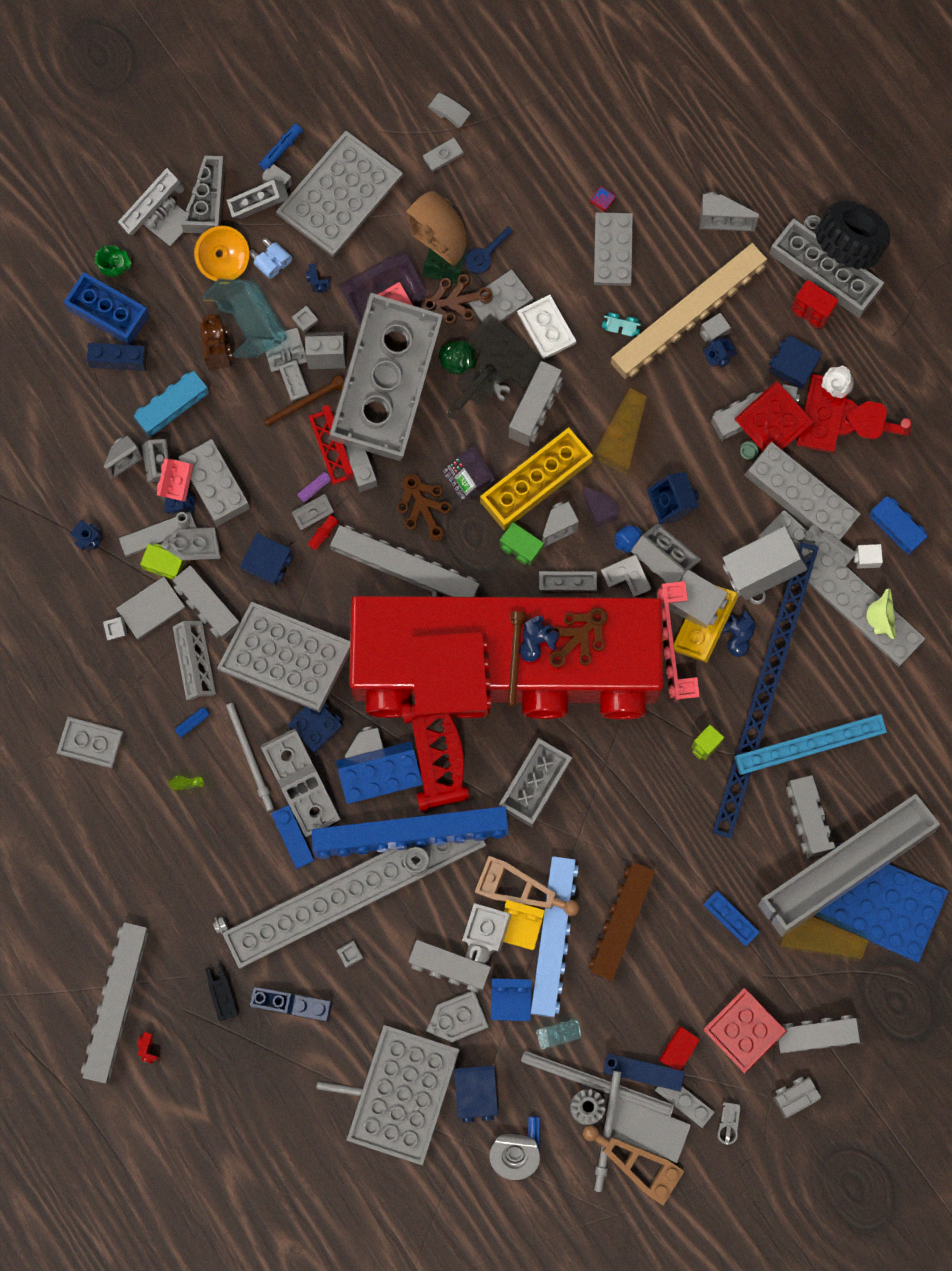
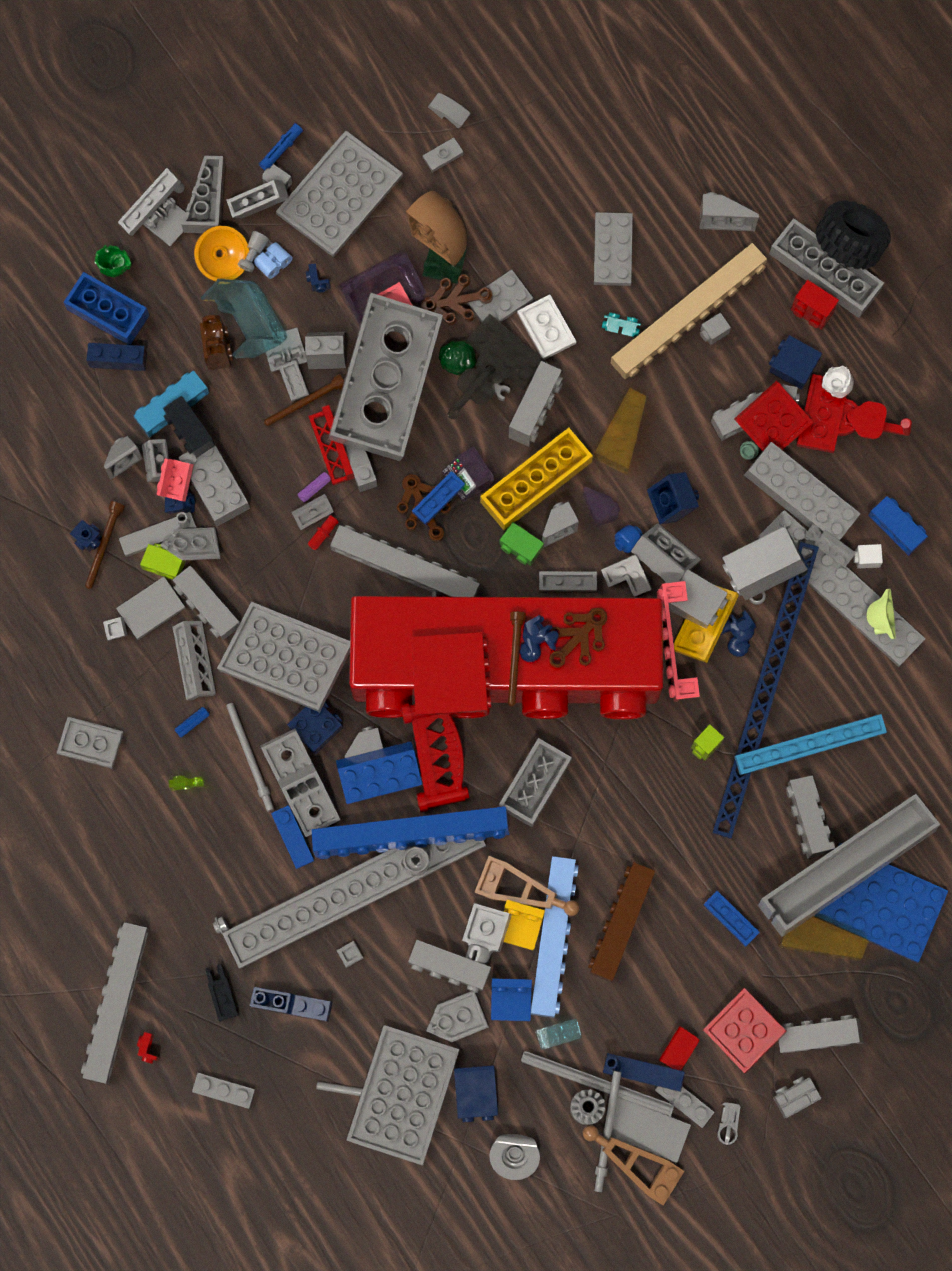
dark blue brick [240,533,293,587] -> none
light grey plate [292,306,318,333] -> none
dark blue piece [465,227,513,274] -> none
blue axle [528,1116,540,1152] -> none
tile [590,186,616,212] -> none
dark blue brick [703,338,738,368] -> none
light grey plate [804,215,821,233] -> none
none -> reddish brown piece [85,501,125,589]
none -> black brick [163,396,215,458]
none -> light grey plate [192,1073,255,1109]
none -> light grey piece [237,231,269,273]
none -> blue plate [412,471,465,525]

